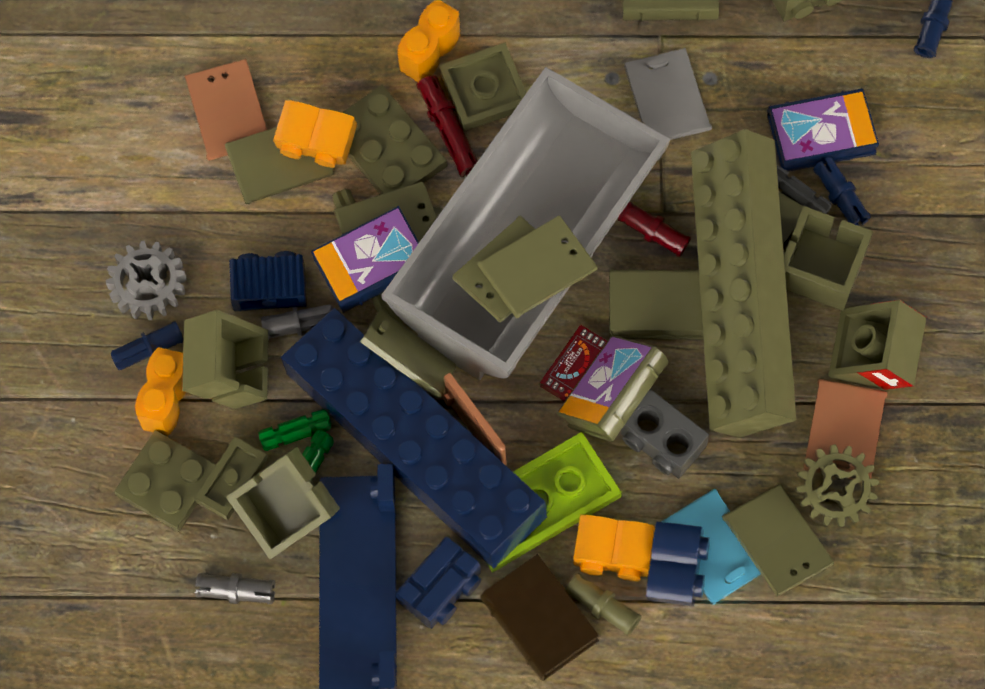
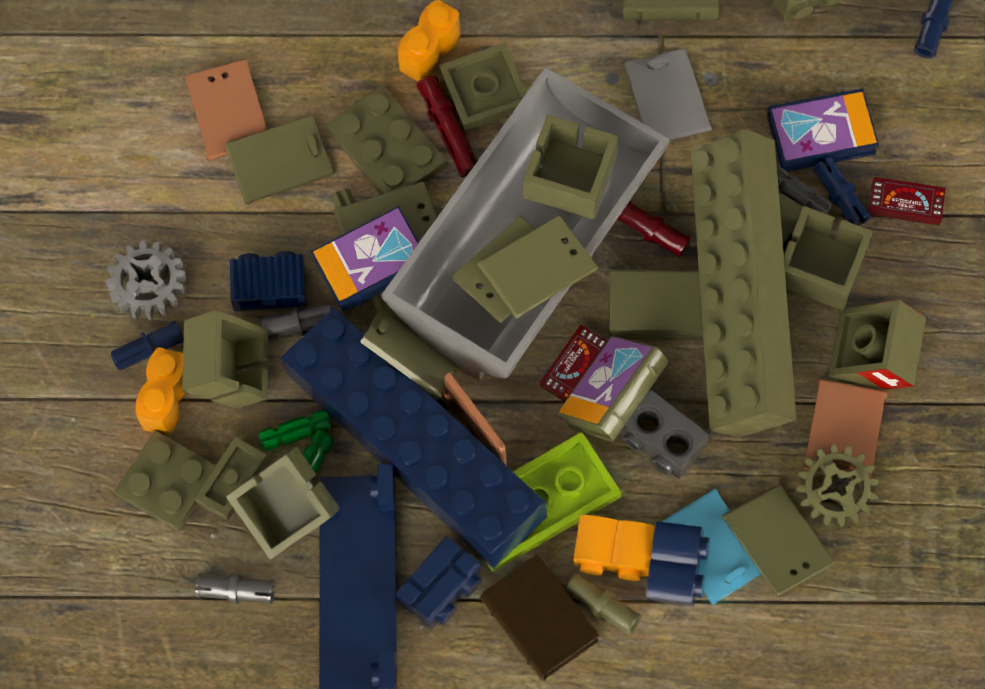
light orange brick [273,100,357,168] -> none
none -> olive piece [523,114,619,220]
none -> dark red tile [868,177,946,226]

